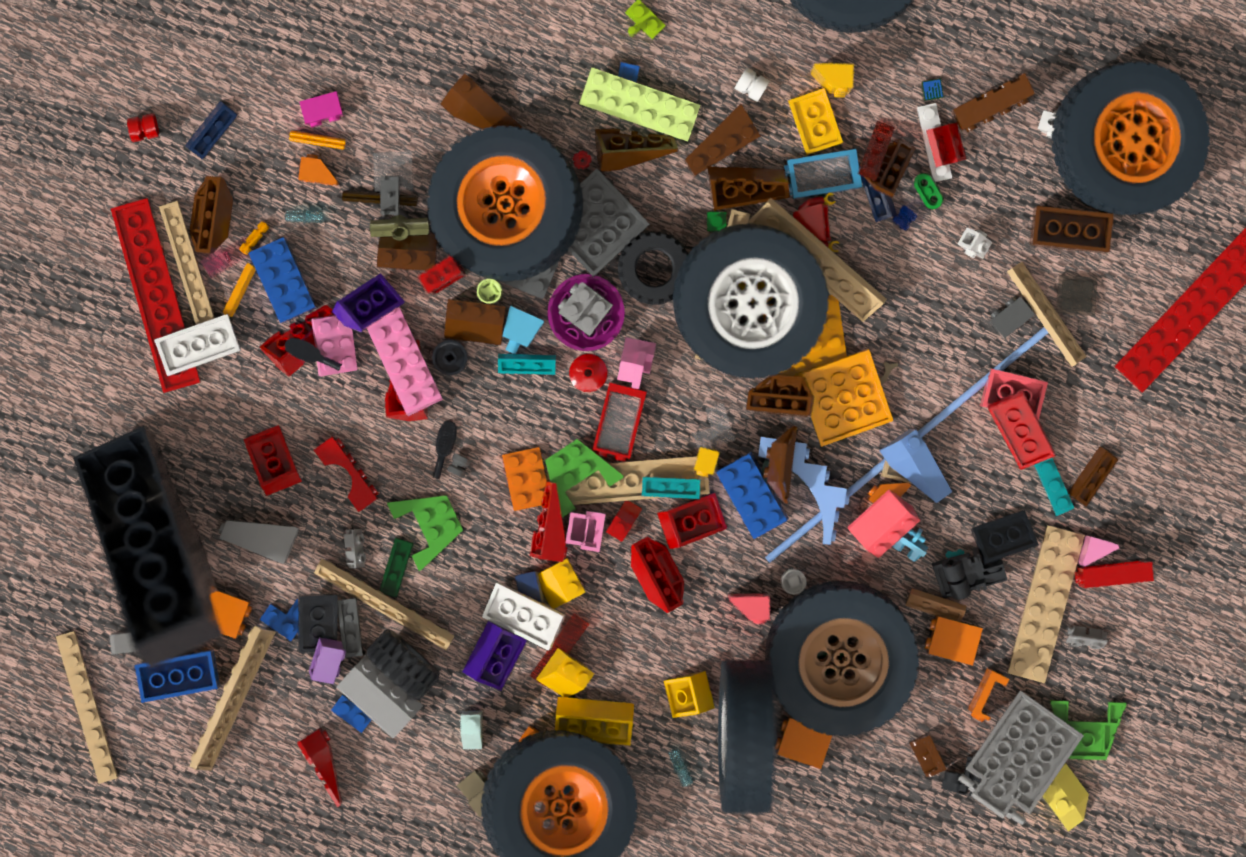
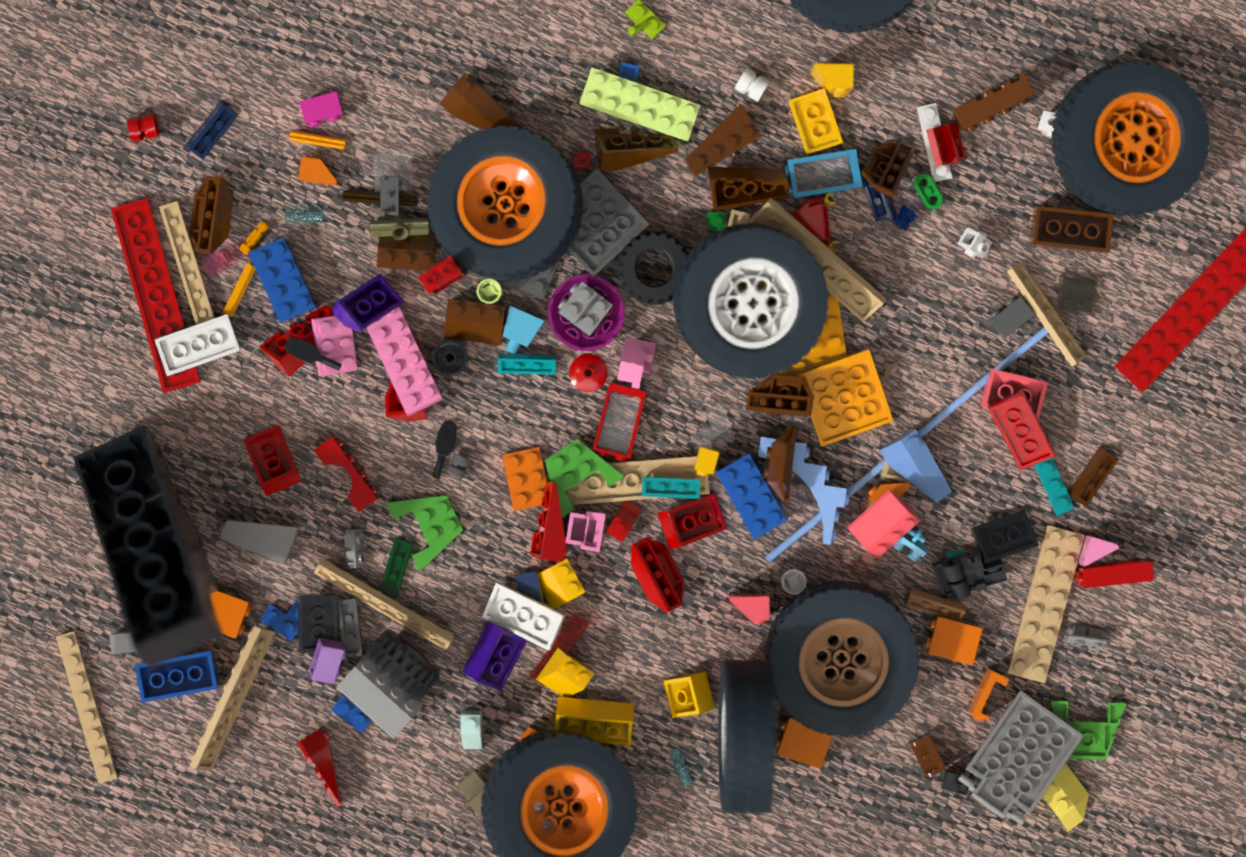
clear red plate [858,121,895,181] -> none
tile [921,79,944,101] -> none

